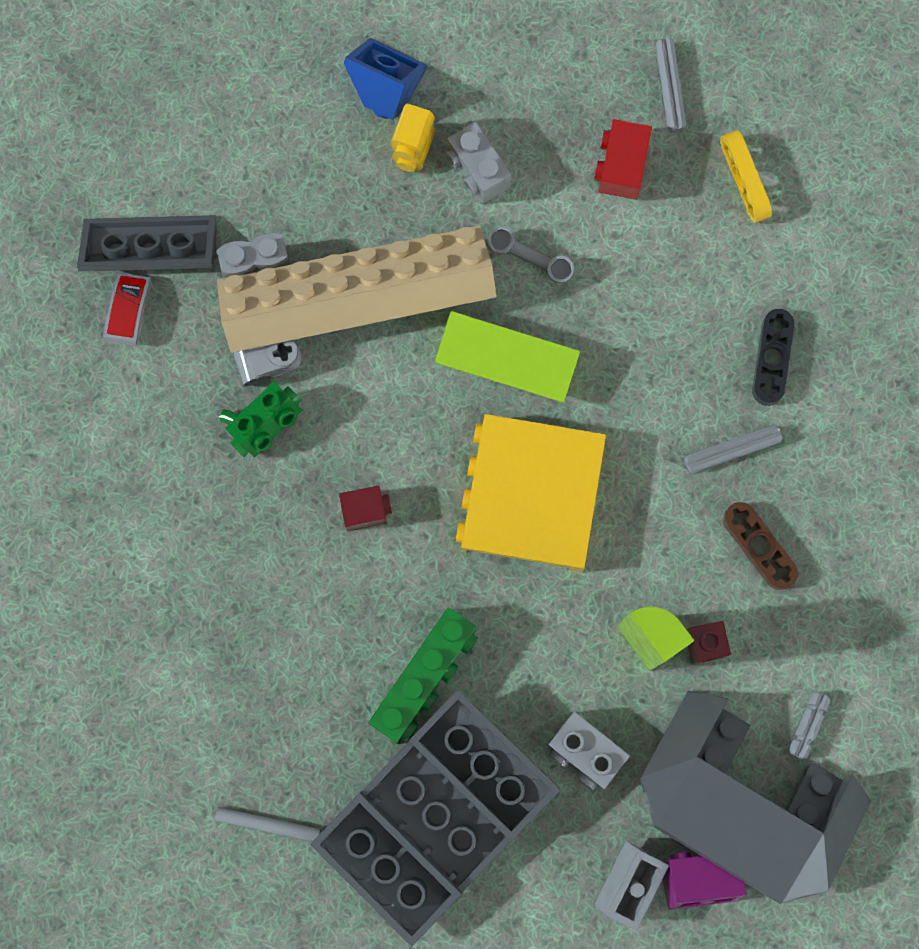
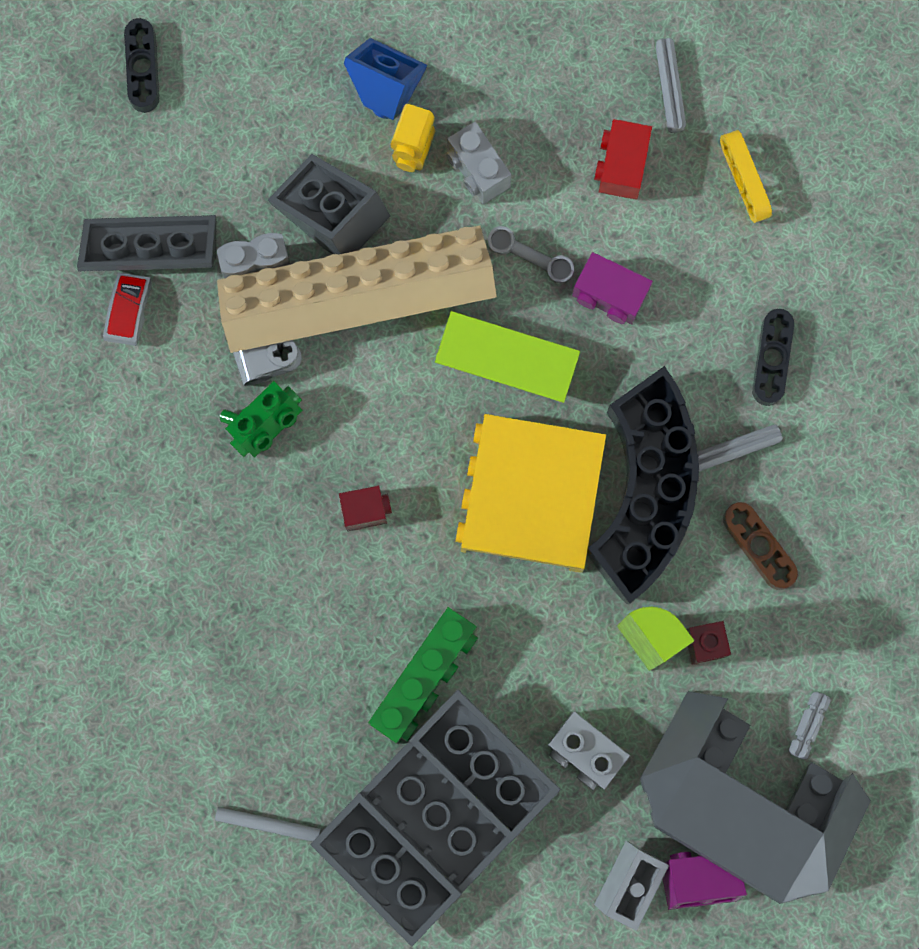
none -> black beam [124,18,159,113]
none -> dark grey slope [268,154,390,255]
none -> magenta brick [572,252,653,325]
none -> black brick [587,366,699,605]

